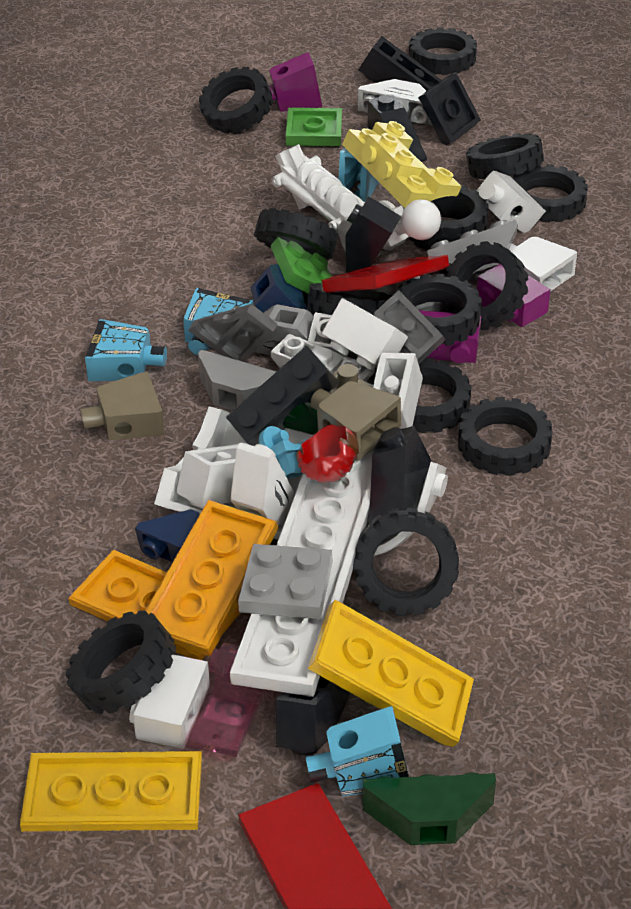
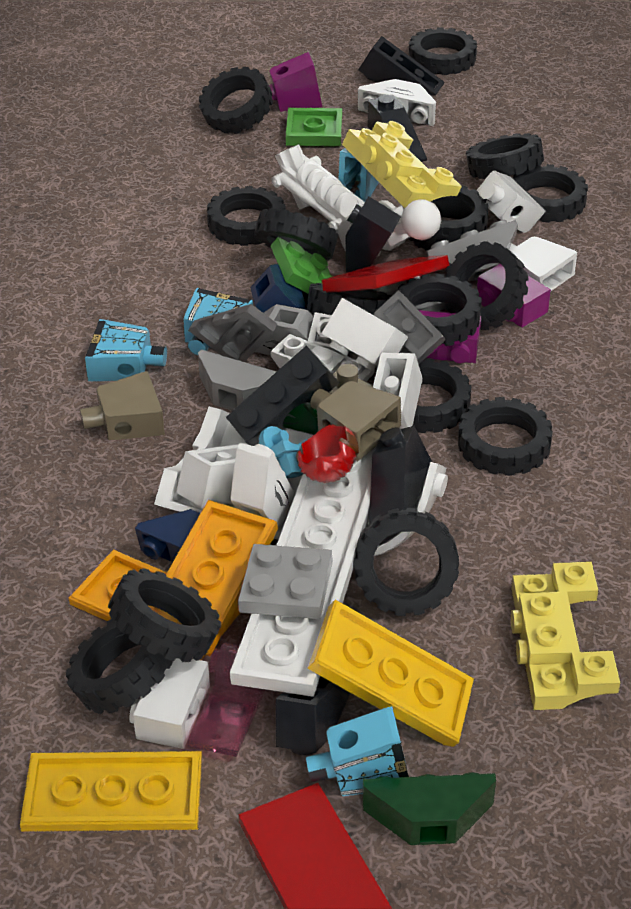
black plate [418,72,481,145] -> none
none -> black tyre [108,569,221,662]
none -> black tyre [207,186,286,246]
none -> light yellow bracket [511,562,620,710]

